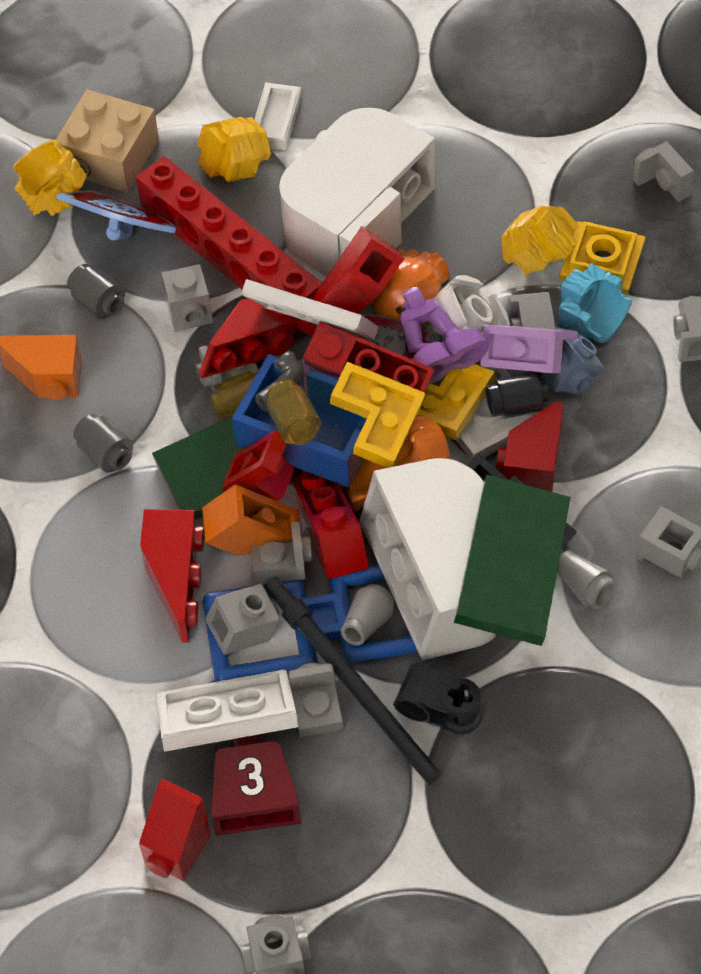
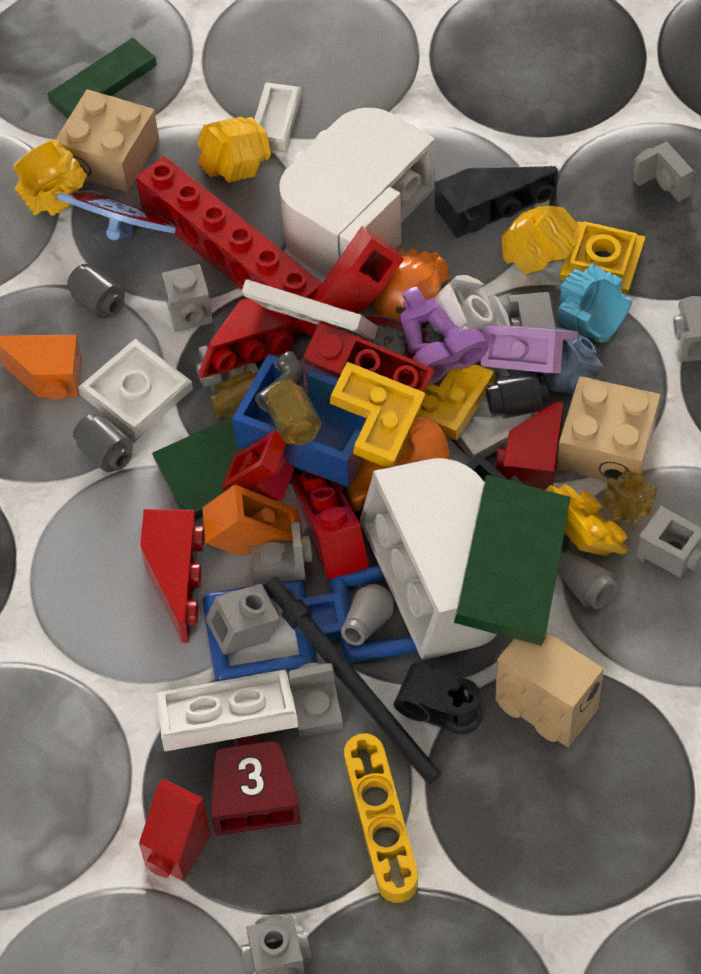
none -> dark green tile [47,38,157,119]
none -> white tile [78,338,193,439]
none -> yellow beam [344,733,418,903]
none -> black slope [434,166,558,238]
none -> tan brick [495,632,604,748]
none -> yellow piece [546,484,630,557]
none -> tan brick [557,376,660,488]
none -> clear yellow gear [603,470,657,524]

